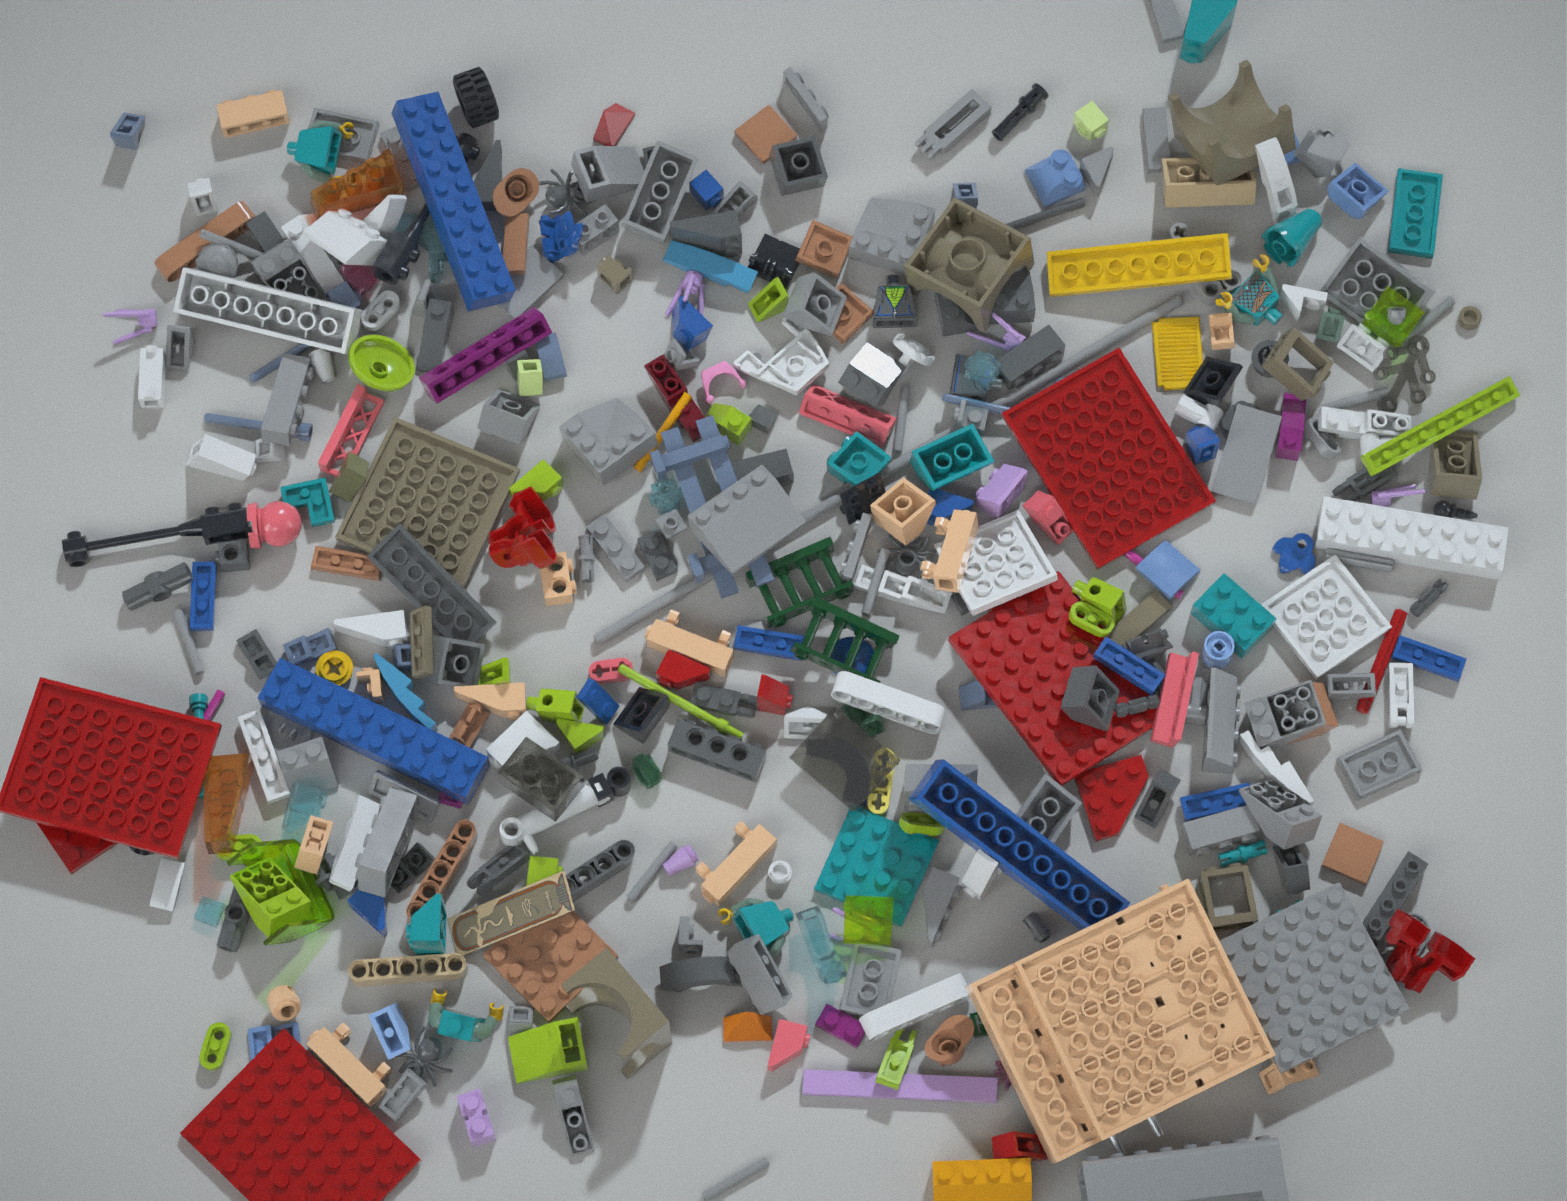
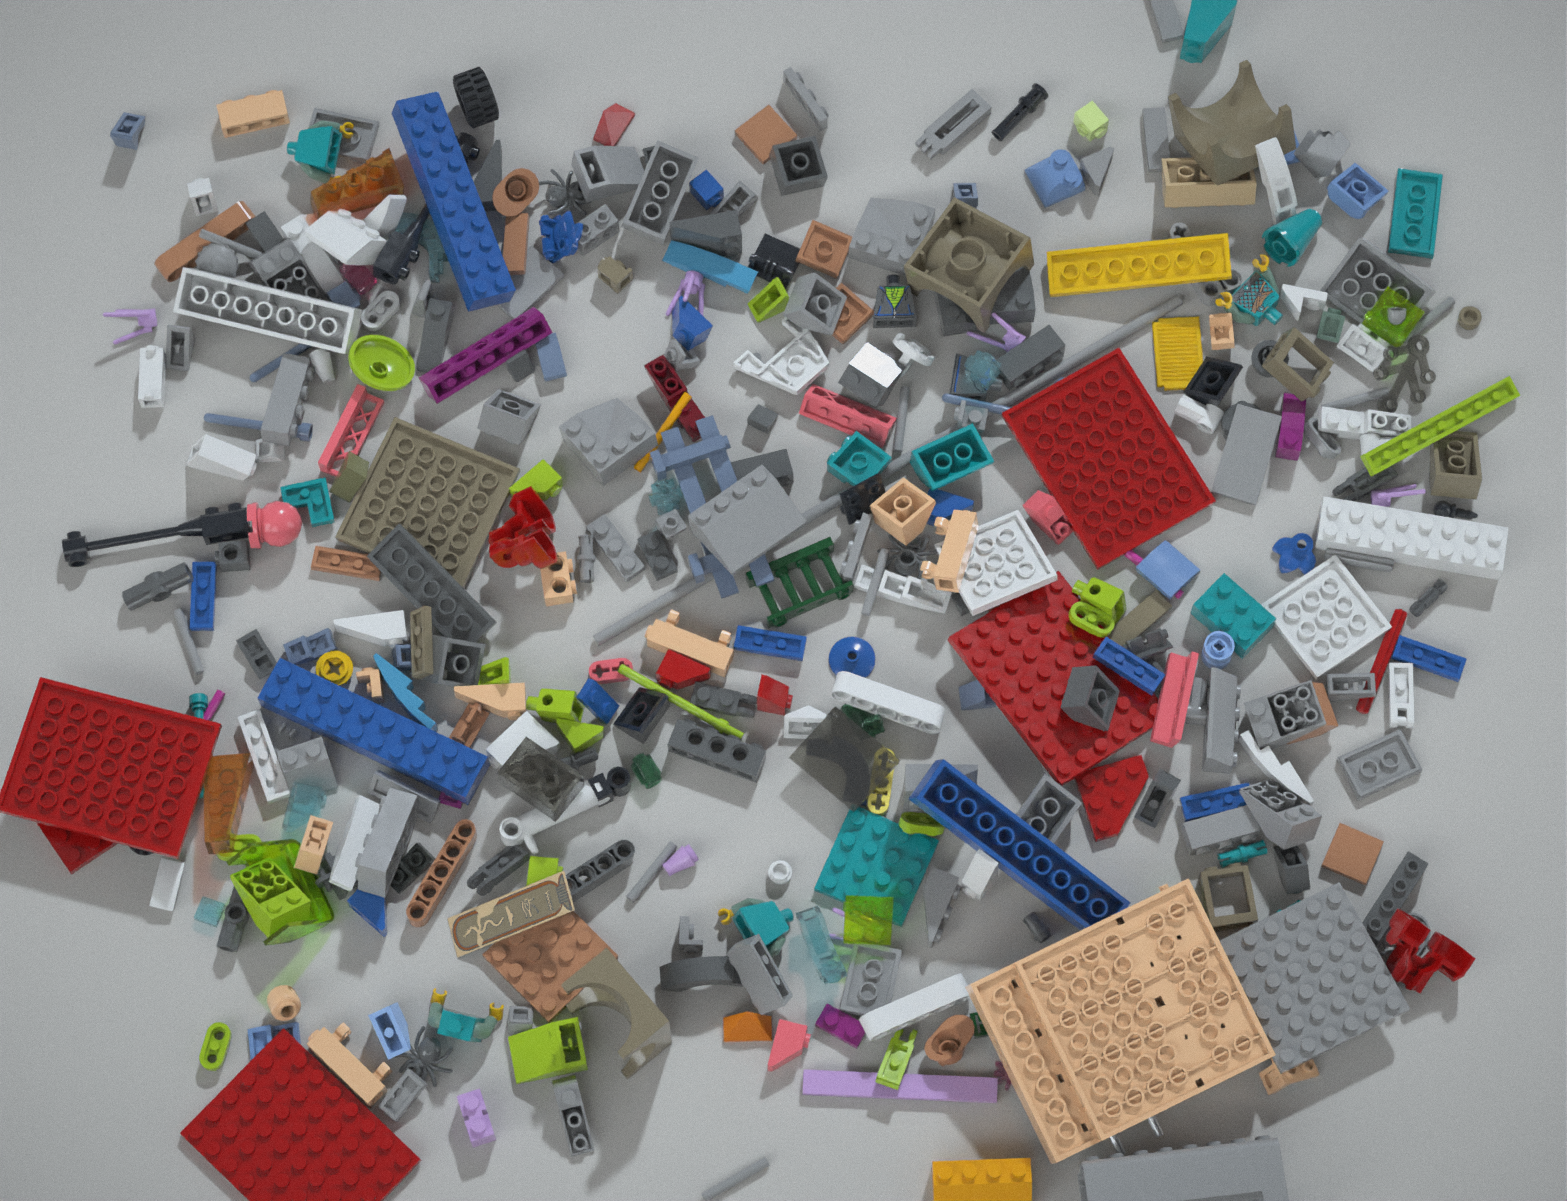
tan beam [348,953,468,986] -> none
light grey plate [380,126,420,192] -> none
teal slope [406,894,447,956] -> none
yellowish green brick [517,359,542,397] -> none
light nougat brick [695,821,777,906] -> none
bright pink helmet [701,361,746,405] -> none
lime slope [705,403,752,446] -> none
dark green fence [789,596,900,683] -> none
lavender slope [975,464,1028,519] -> none
red slope [991,1131,1048,1161] -> none
dark grey bar [1006,198,1085,230] -> none
dark grey axle [1114,694,1160,718] -> none
blue slope [1184,426,1220,465] -> none

